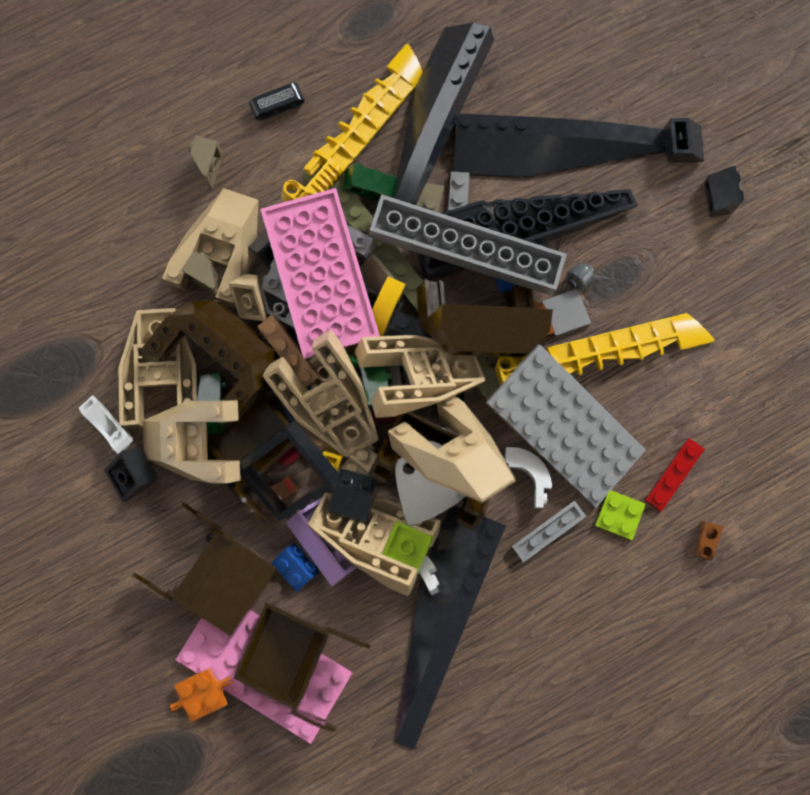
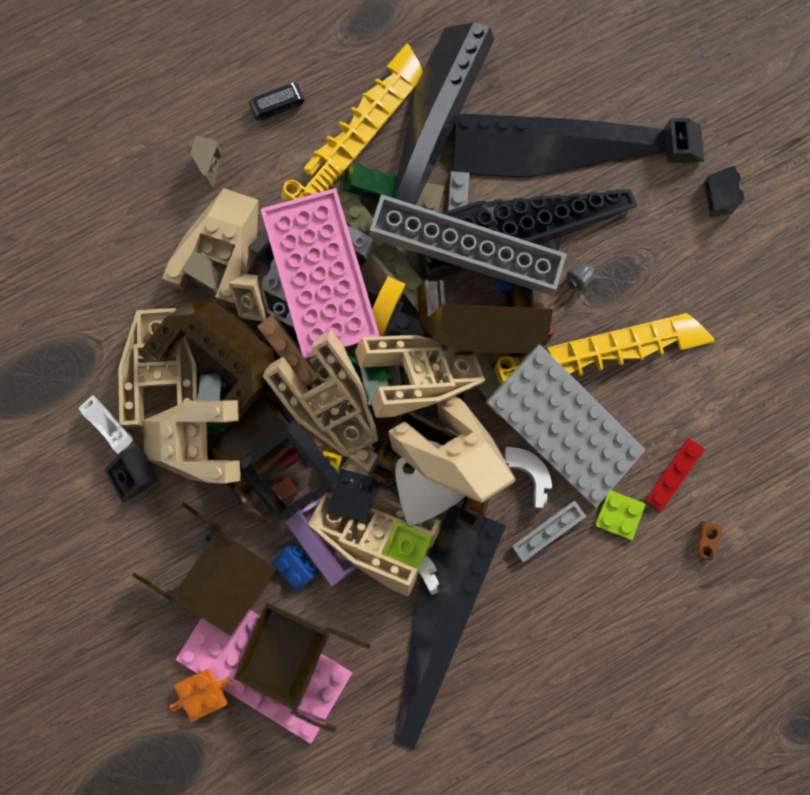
light grey tile [542,289,591,337] -> none

